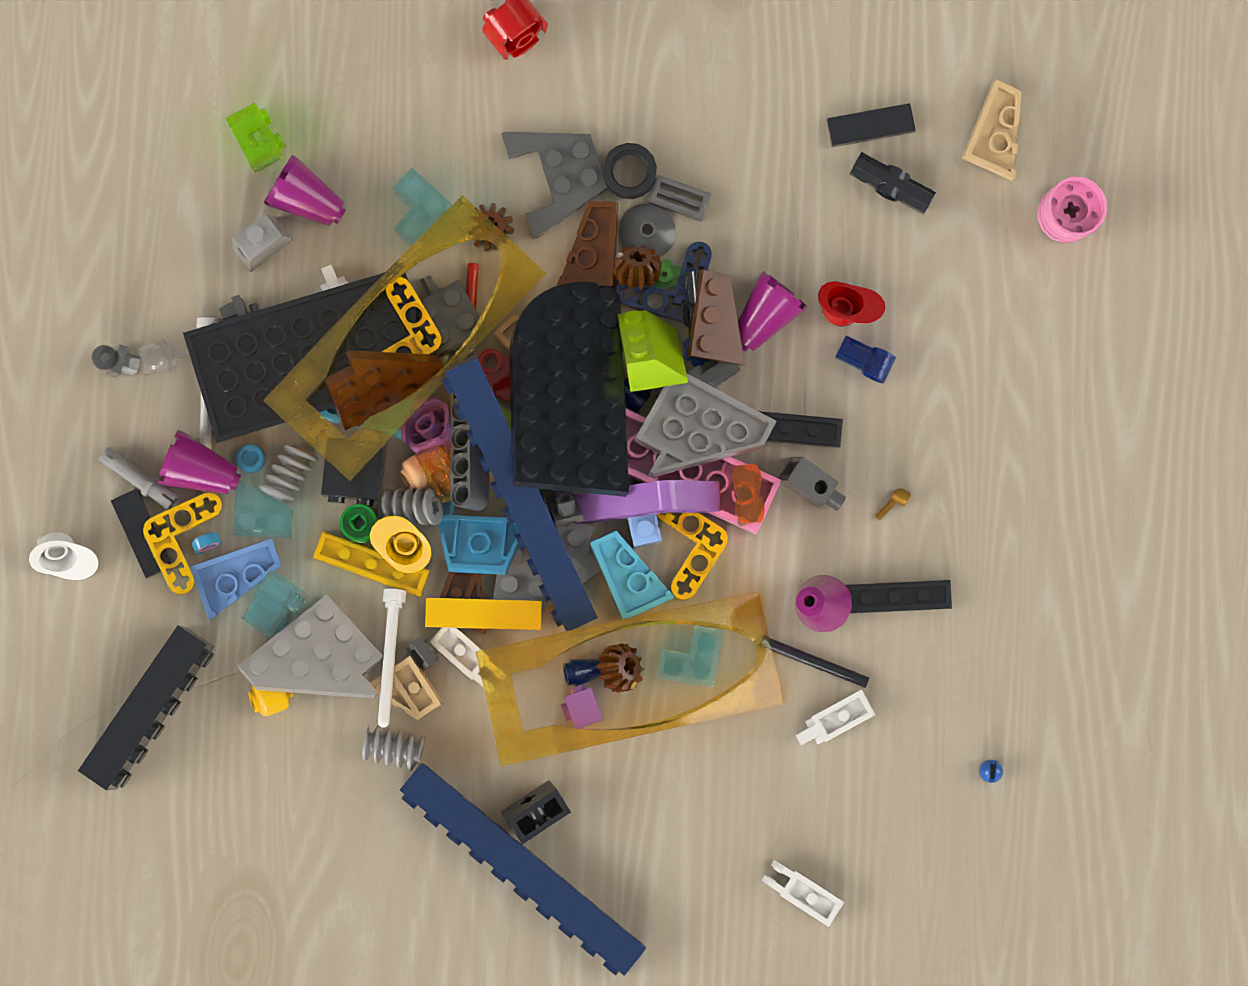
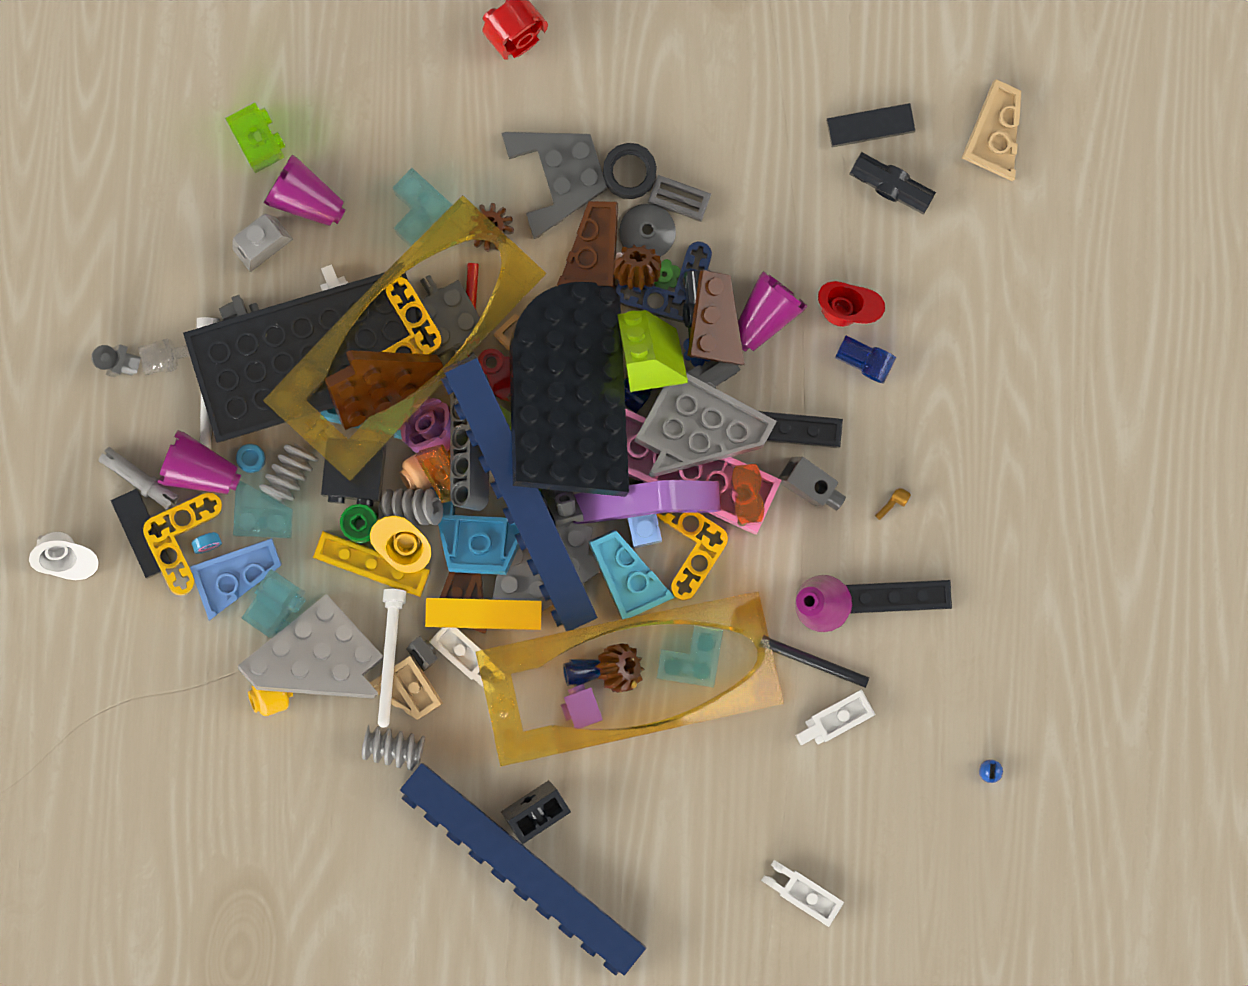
black brick [78,625,215,791] -> none
bright pink wheel [1037,177,1107,243] -> none

